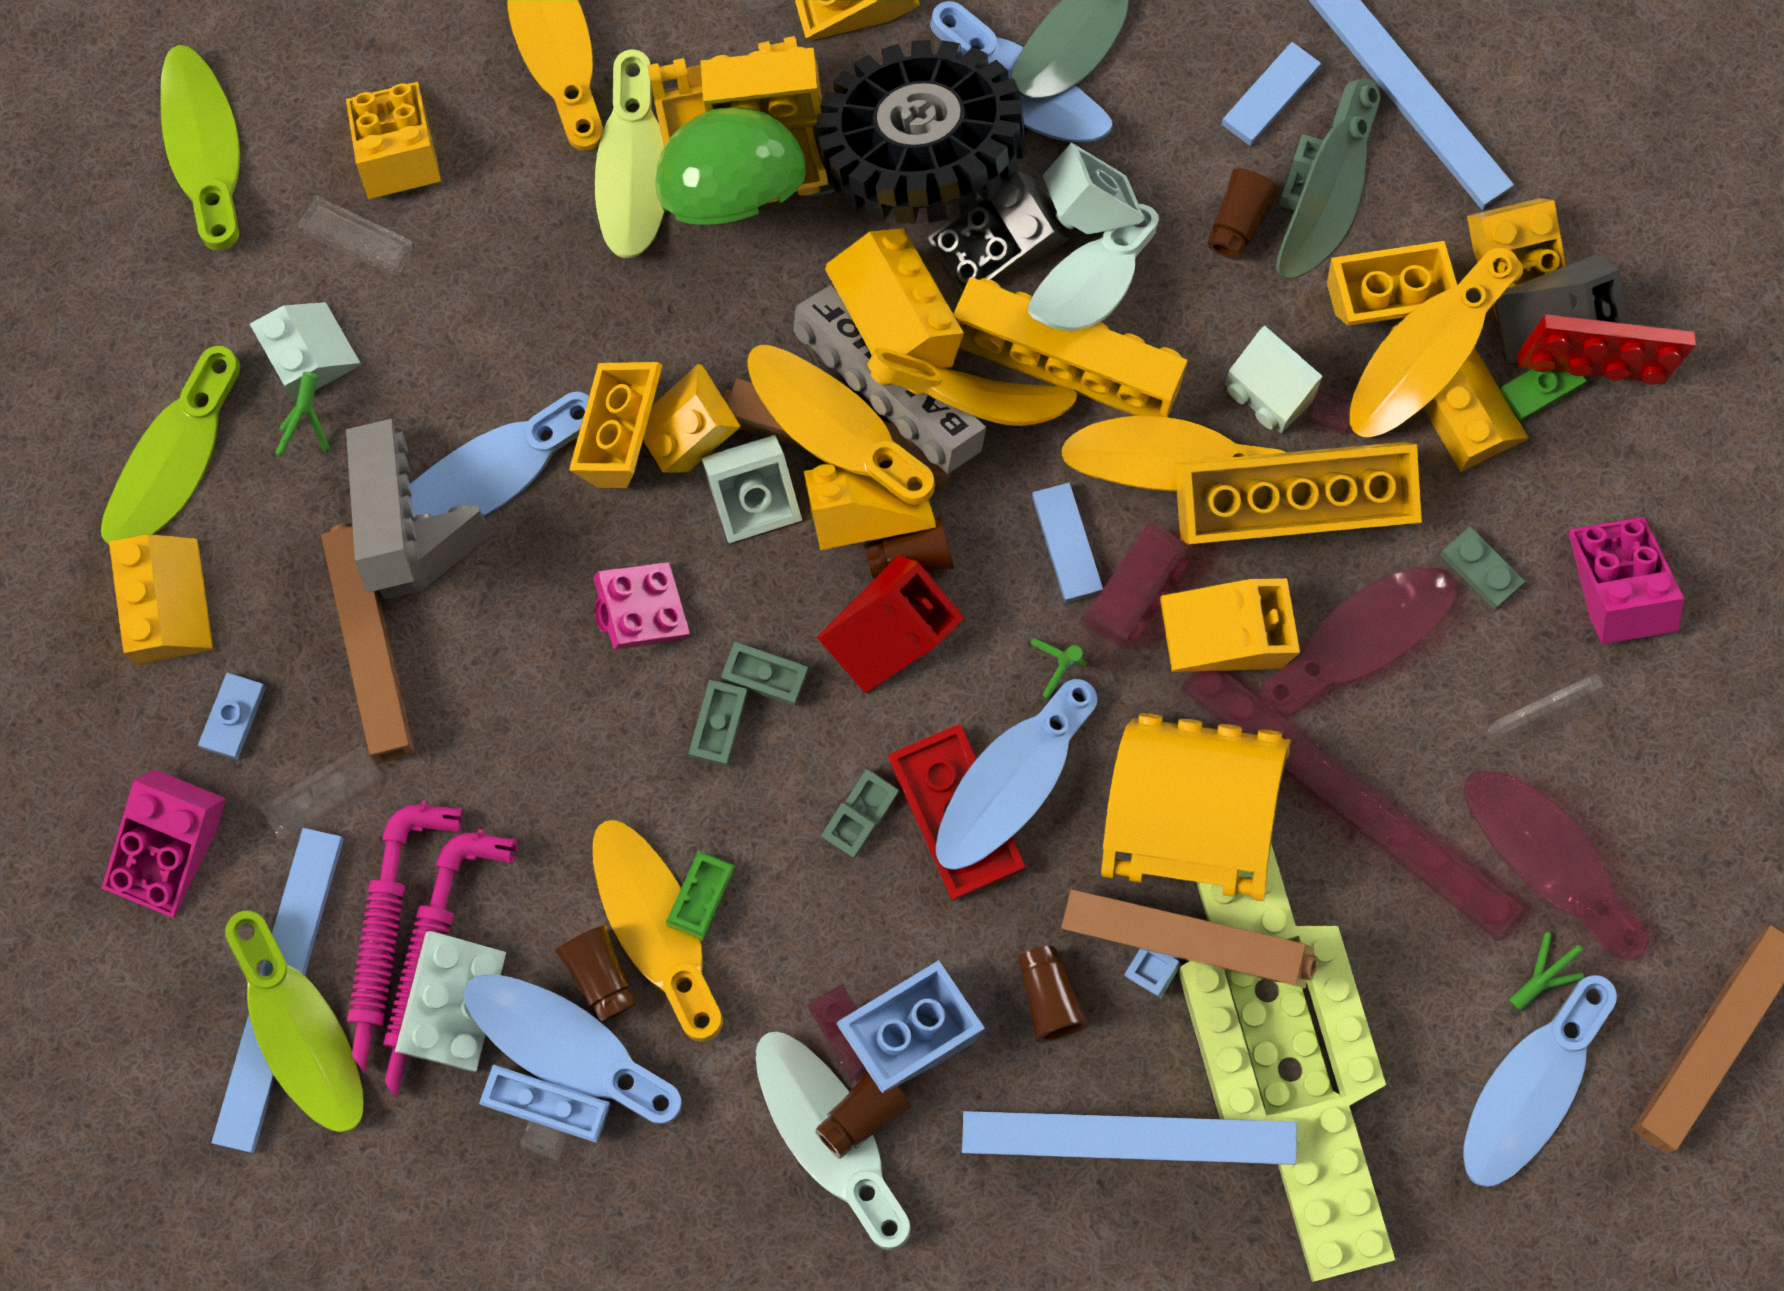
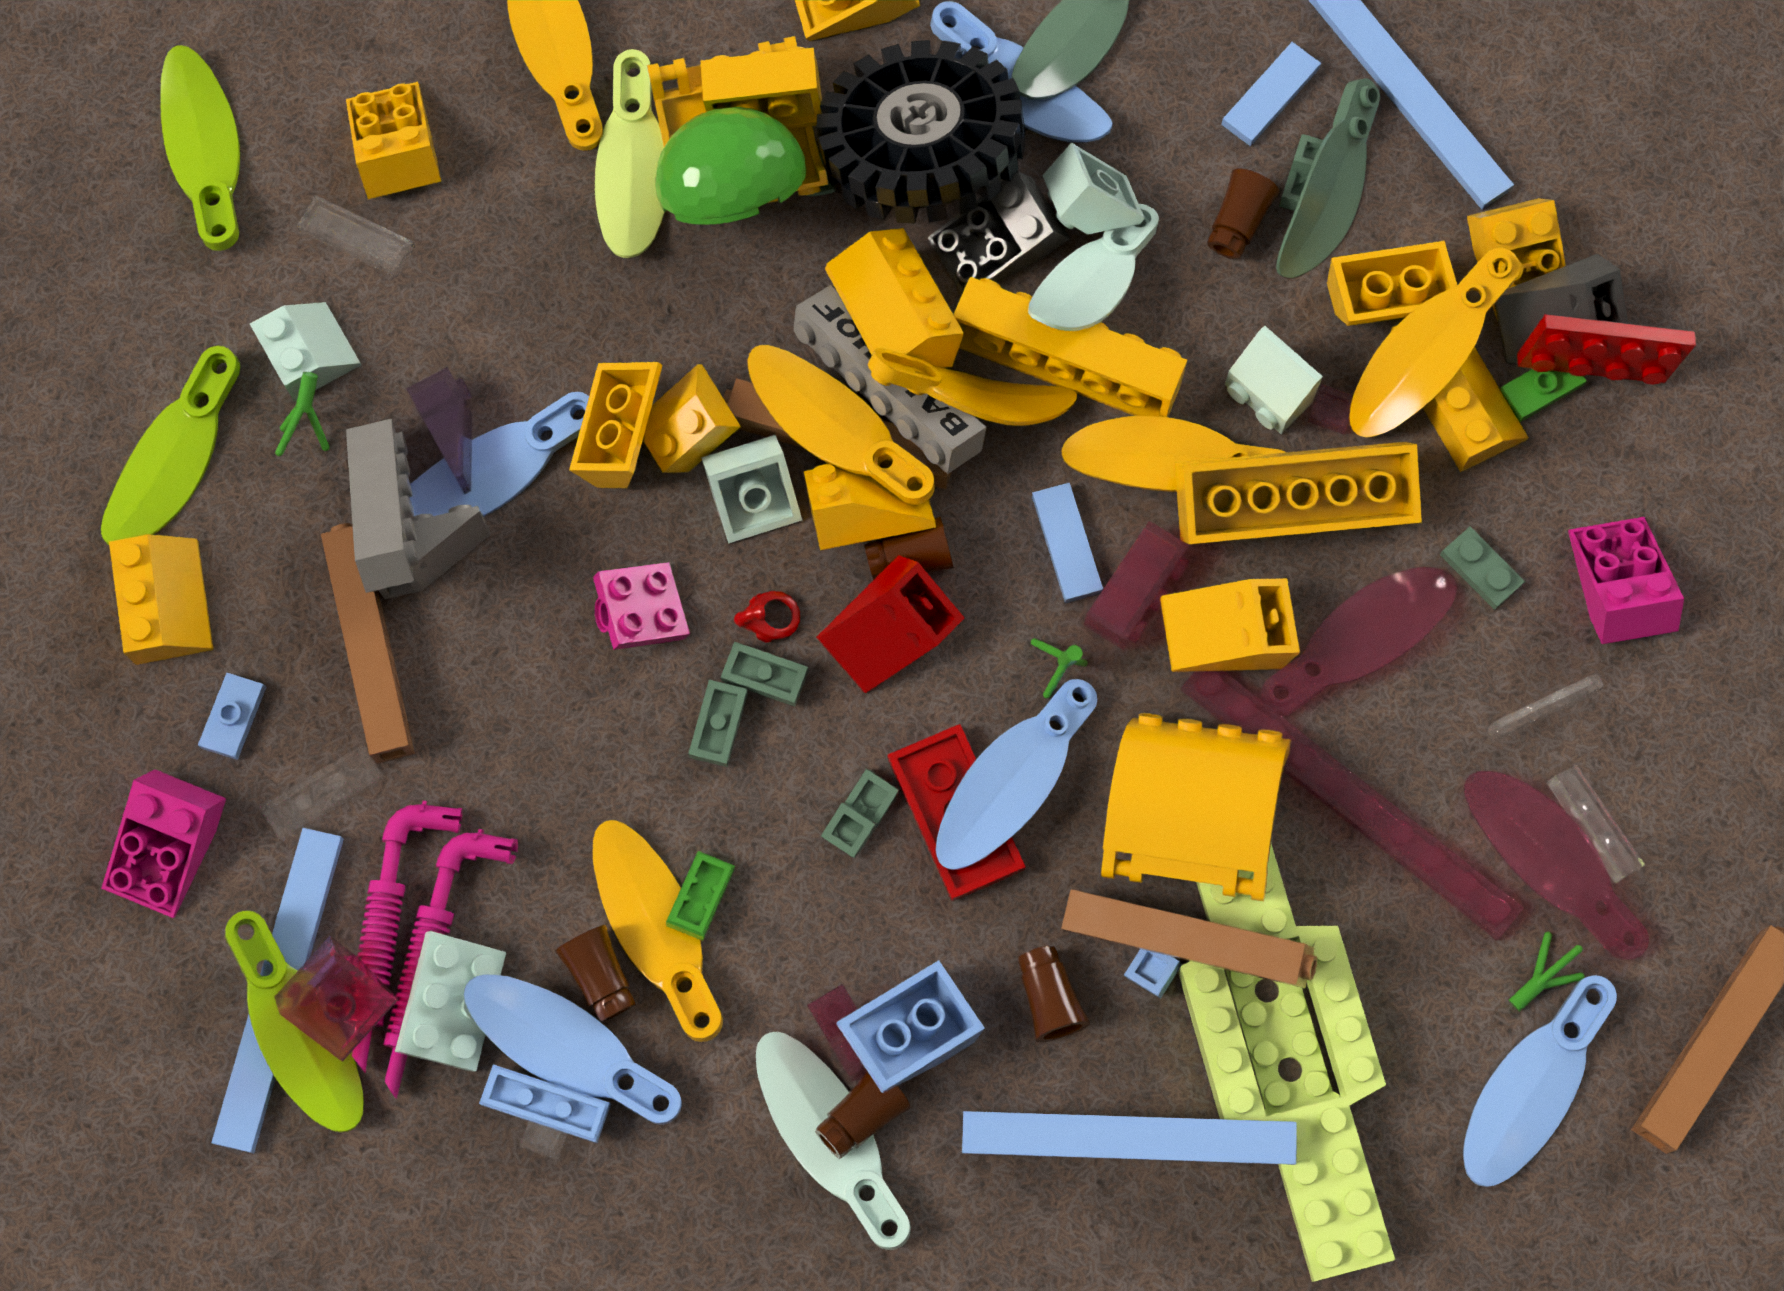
none -> clear pink slope [274,936,398,1062]
none -> clear purple slope [406,367,472,495]
none -> red piece [734,591,800,643]
none -> clear tile [1547,765,1645,884]

